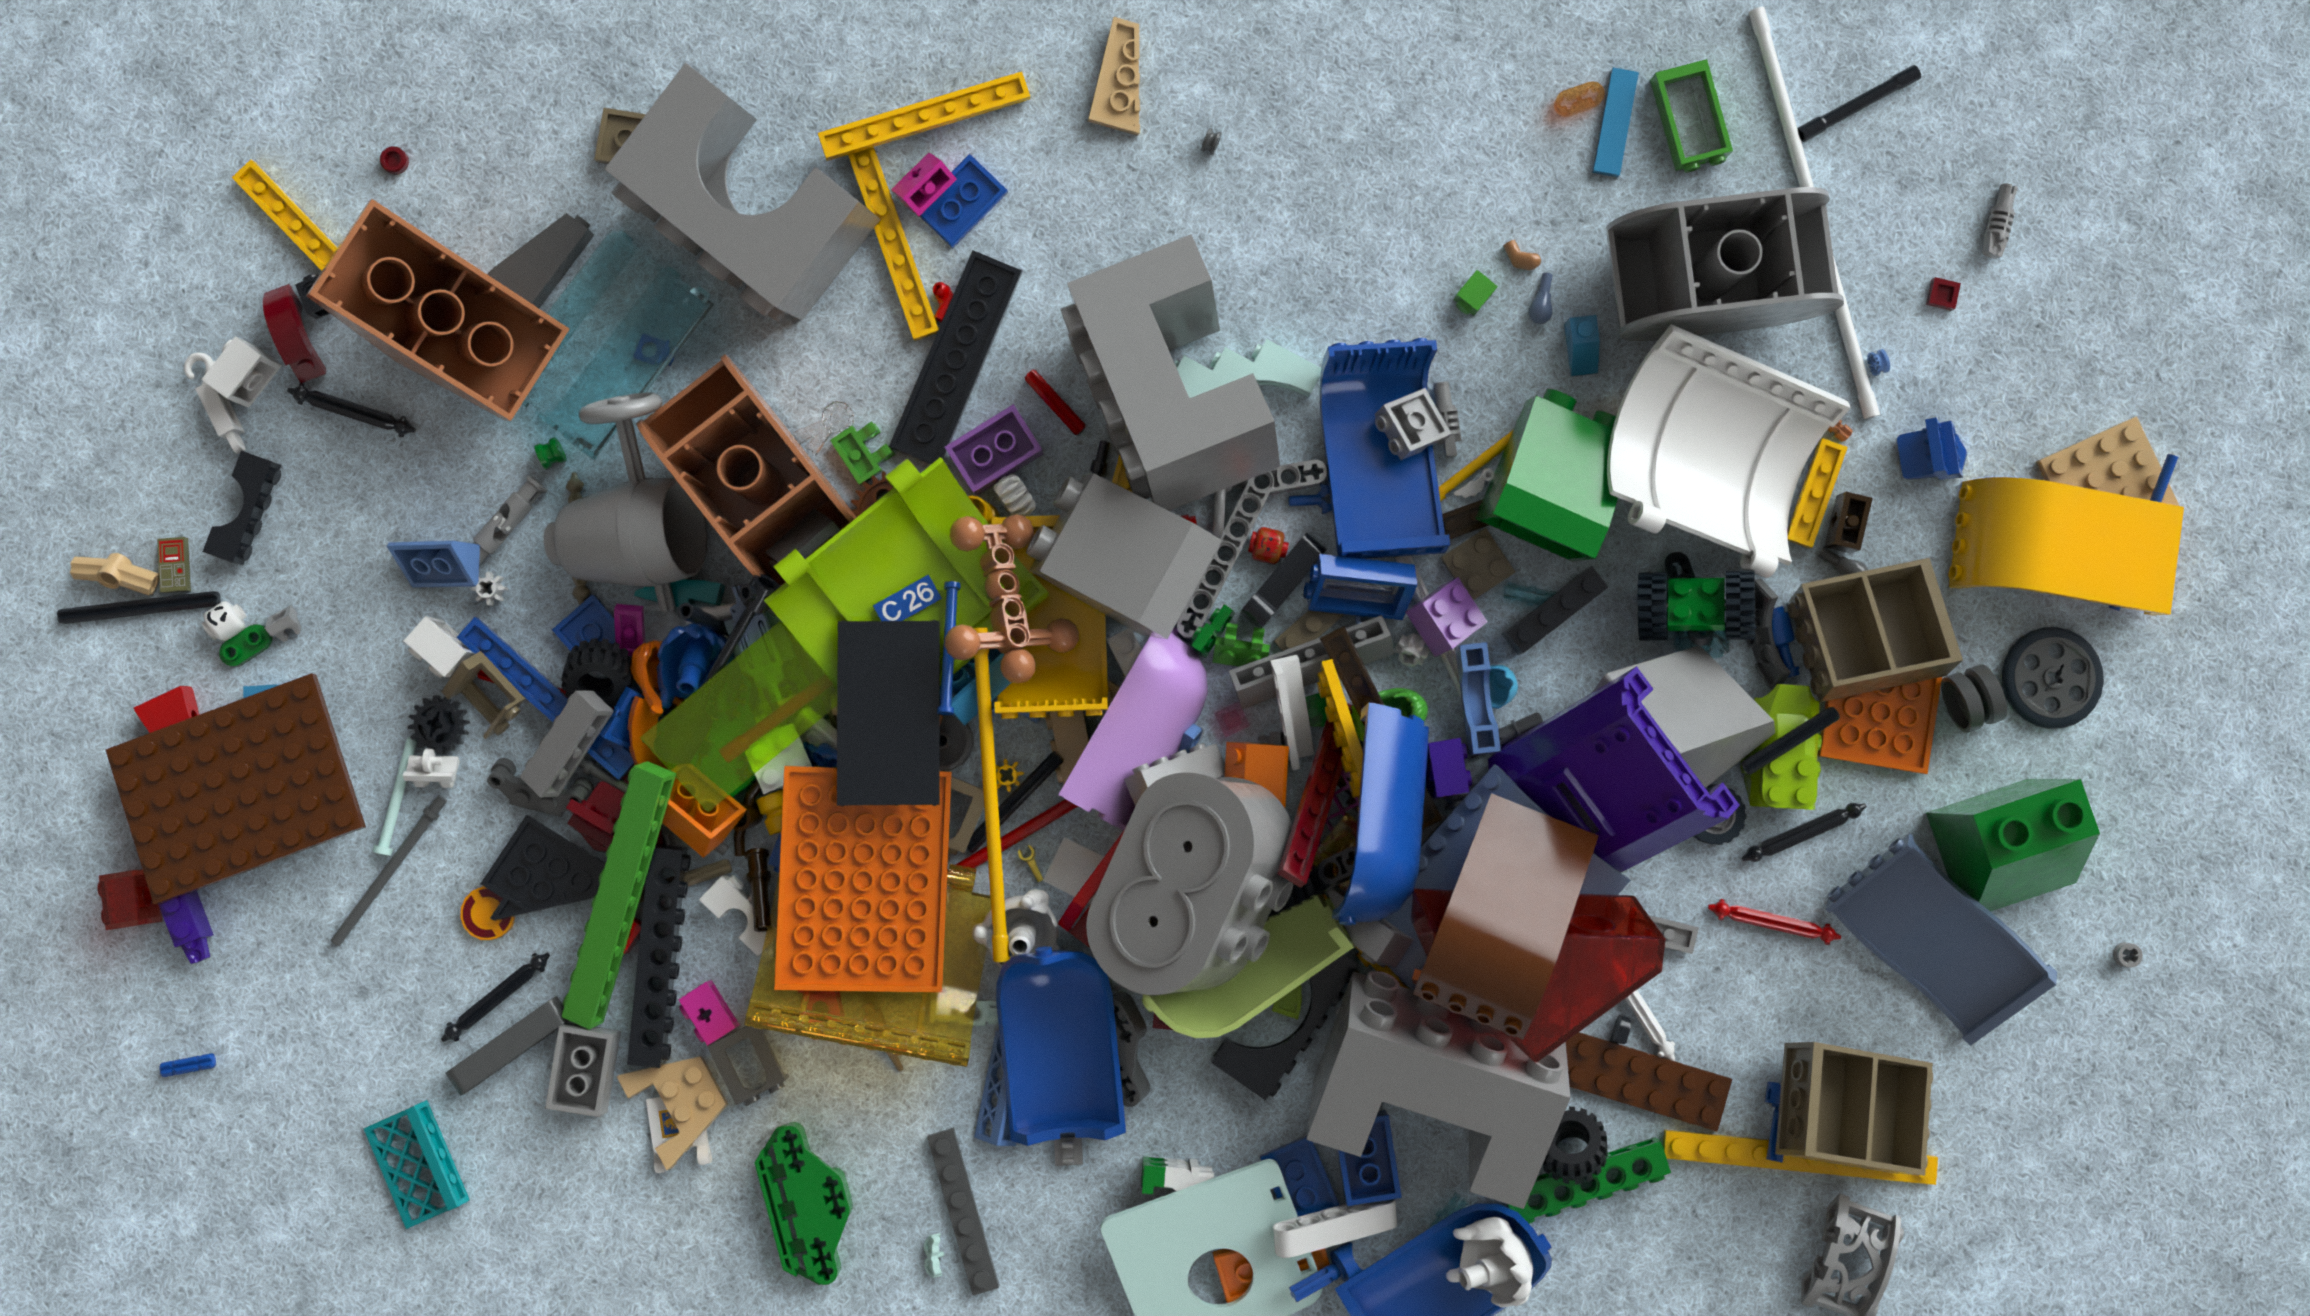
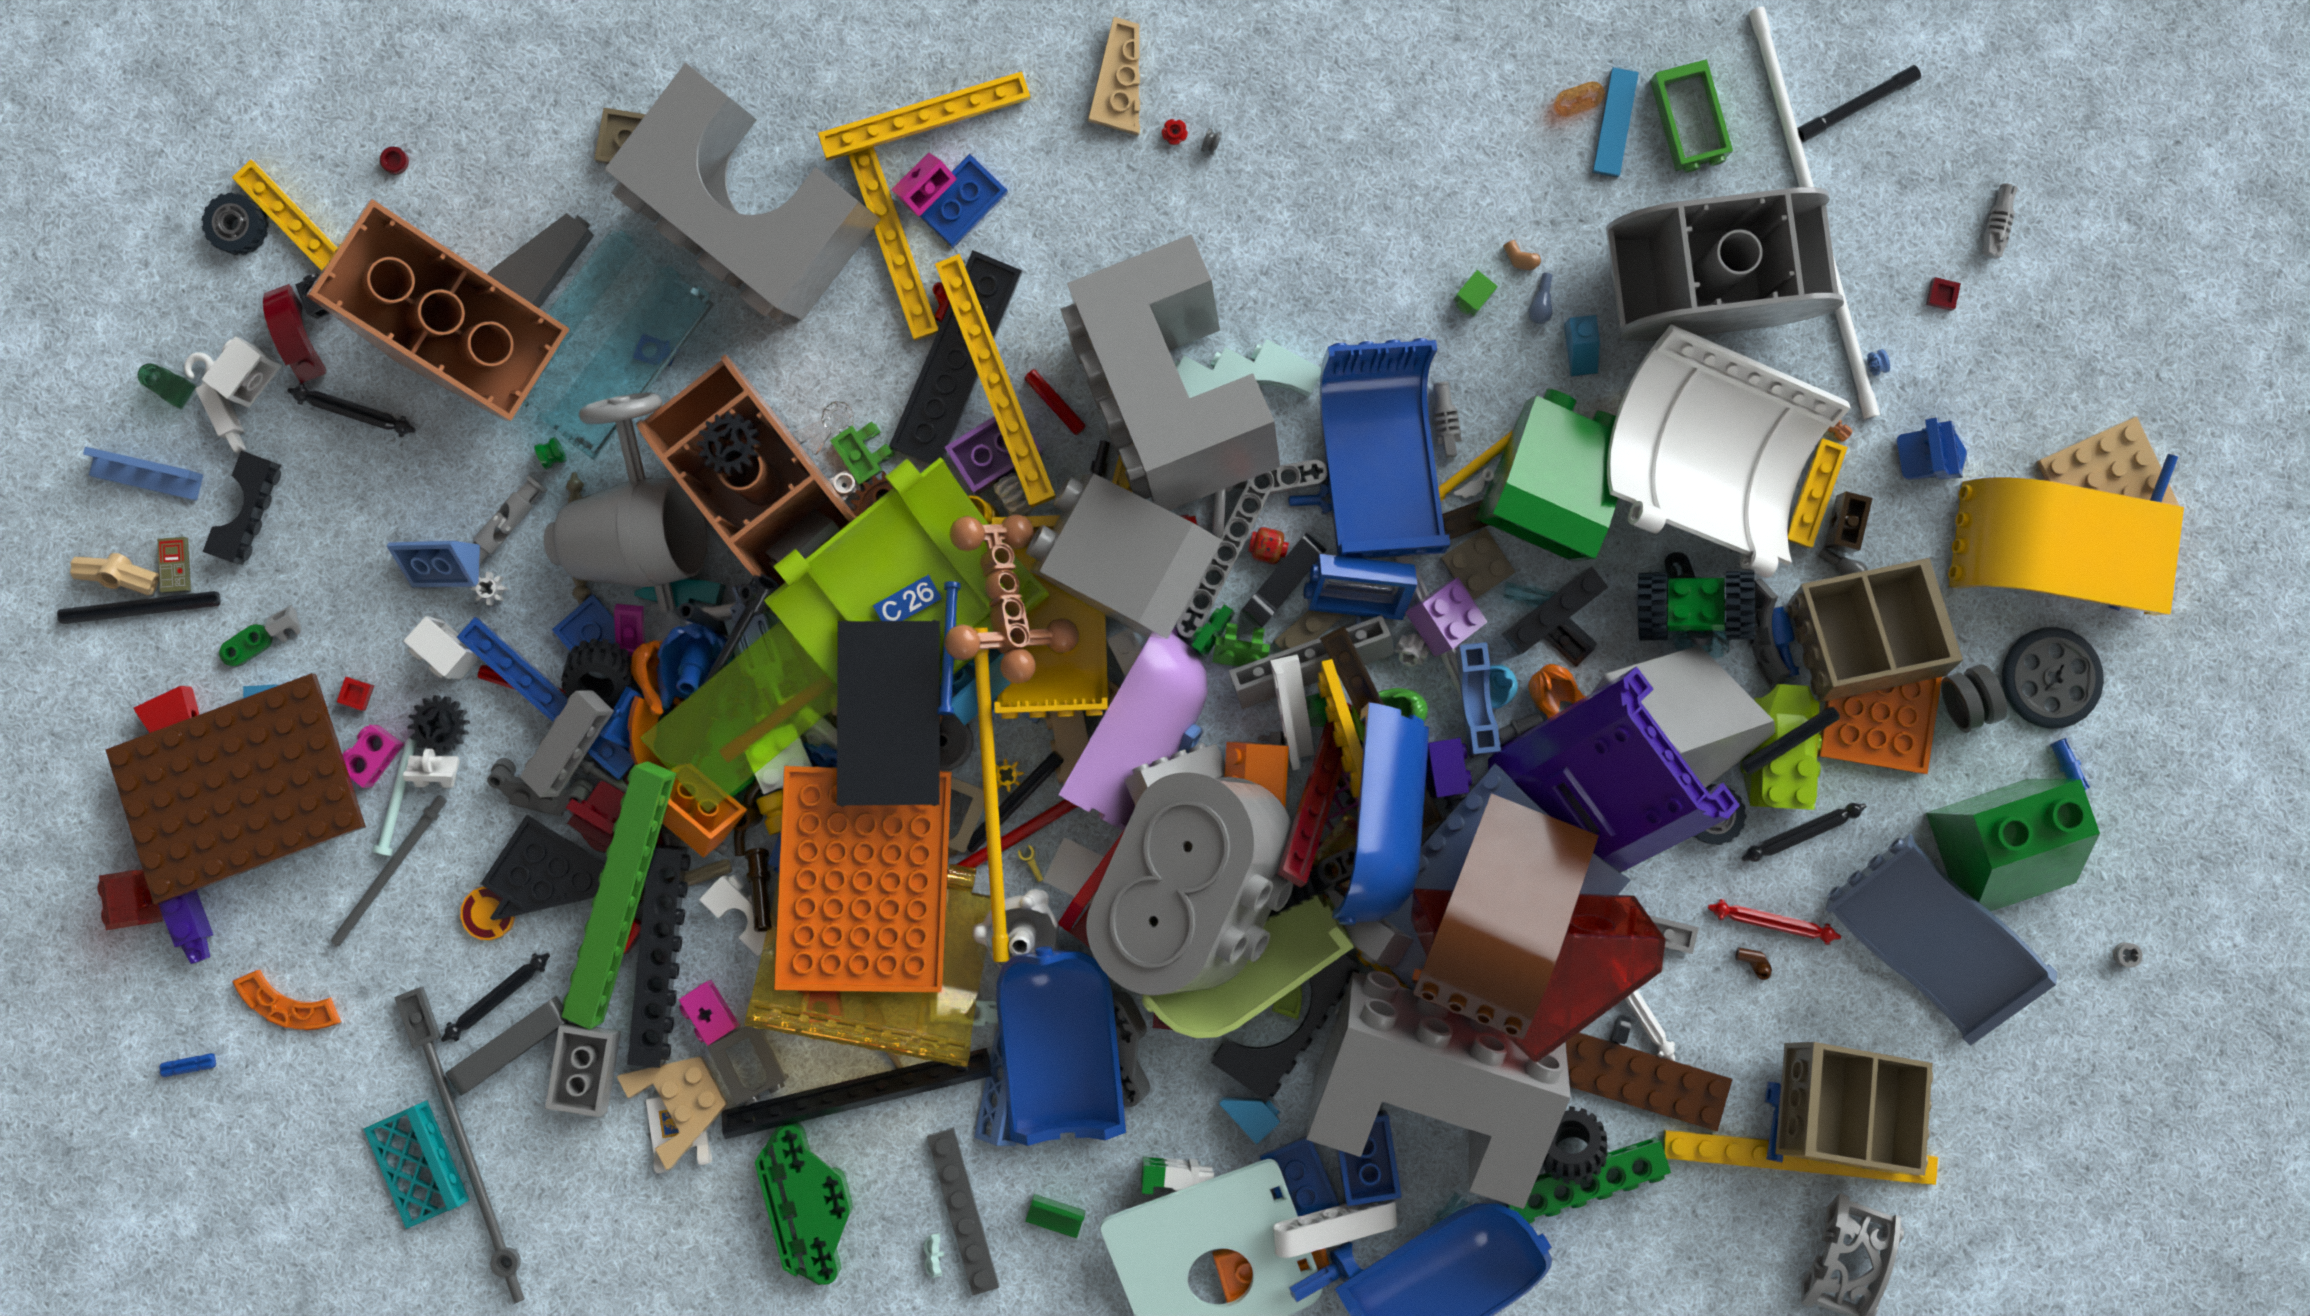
white head [202,601,247,641] -> none
dark tan panel [441,651,525,739] -> none
light grey tile [1054,1136,1083,1166] -> none
clear pink plate [1214,702,1250,737] -> none
light grey plate [1375,388,1452,460] -> none
white piece [1446,1217,1533,1308] -> none
none -> medium blue fence [83,447,203,500]
none -> clear green piece [137,363,197,409]
none -> black wheel [201,193,269,255]
none -> orange tile [232,970,341,1030]
none -> red plate [336,676,375,711]
none -> dark pink brick [342,724,404,788]
none -> dark grey bar [394,987,525,1304]
none -> black gear [697,412,761,476]
none -> black plate [721,1048,992,1139]
none -> white plate [829,470,861,501]
none -> yellow plate [935,254,1056,508]
none -> green panel [1025,1194,1086,1239]
none -> red plate [1162,119,1188,145]
none -> dark azure slope [1218,1097,1281,1144]
none -> orange hair [1528,664,1586,719]
none -> black slope [1544,618,1597,667]
none -> reddish brown arm [1735,947,1772,980]
none -> blue pin [2049,738,2090,790]

